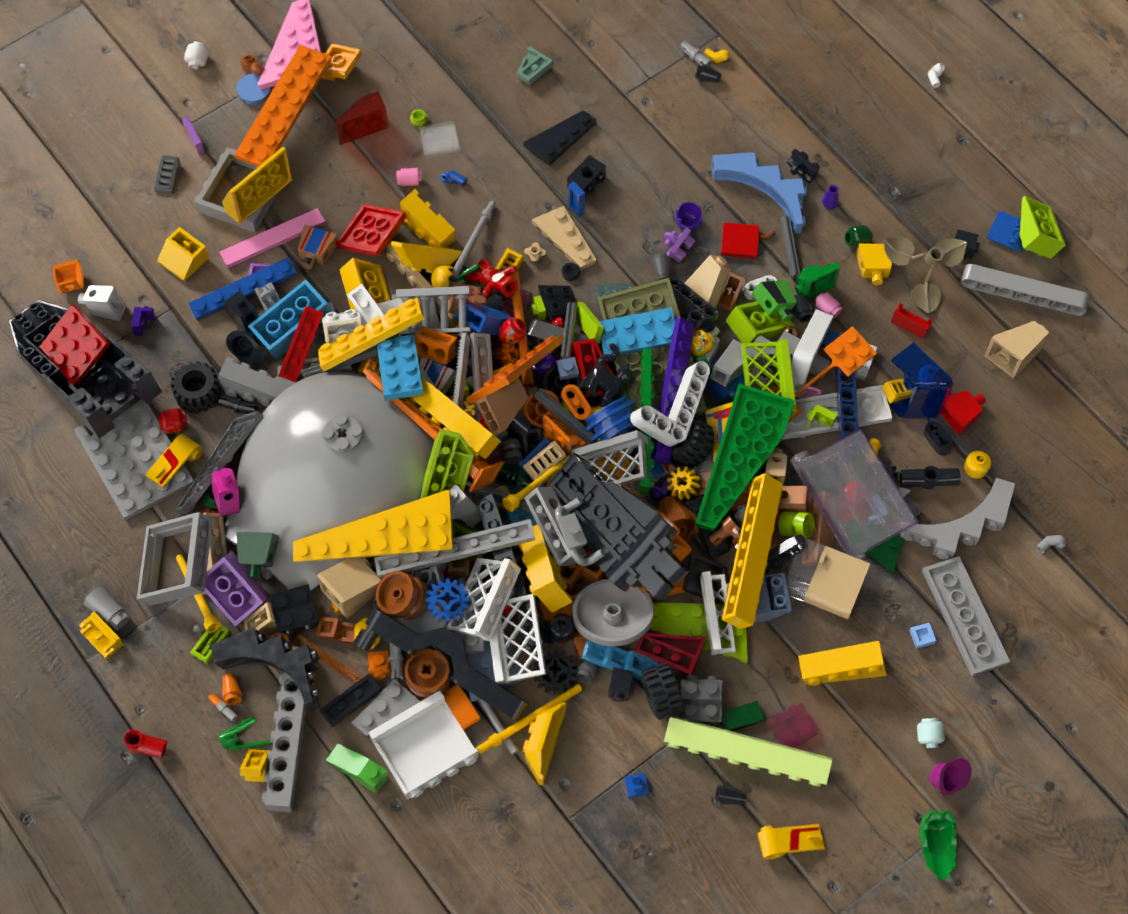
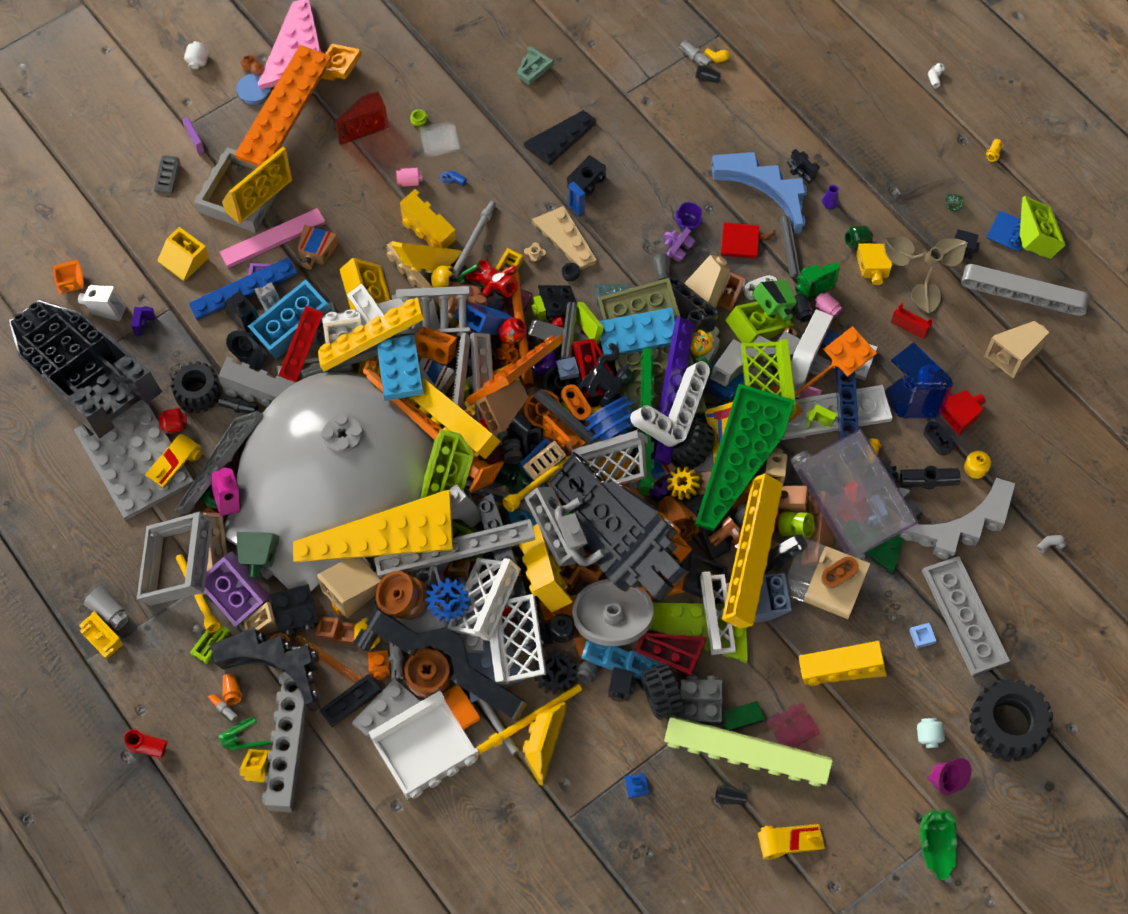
plate [39,305,110,386] -> none
bright green slope [326,744,388,794] -> none
red plate [335,204,407,257] -> none
yellow slope [881,377,922,404] -> none
none -> dark orange plate [821,557,859,588]
none -> clear green tile [945,194,964,211]
none -> black tyre [969,679,1054,762]
none -> yellow pin [986,139,1004,162]

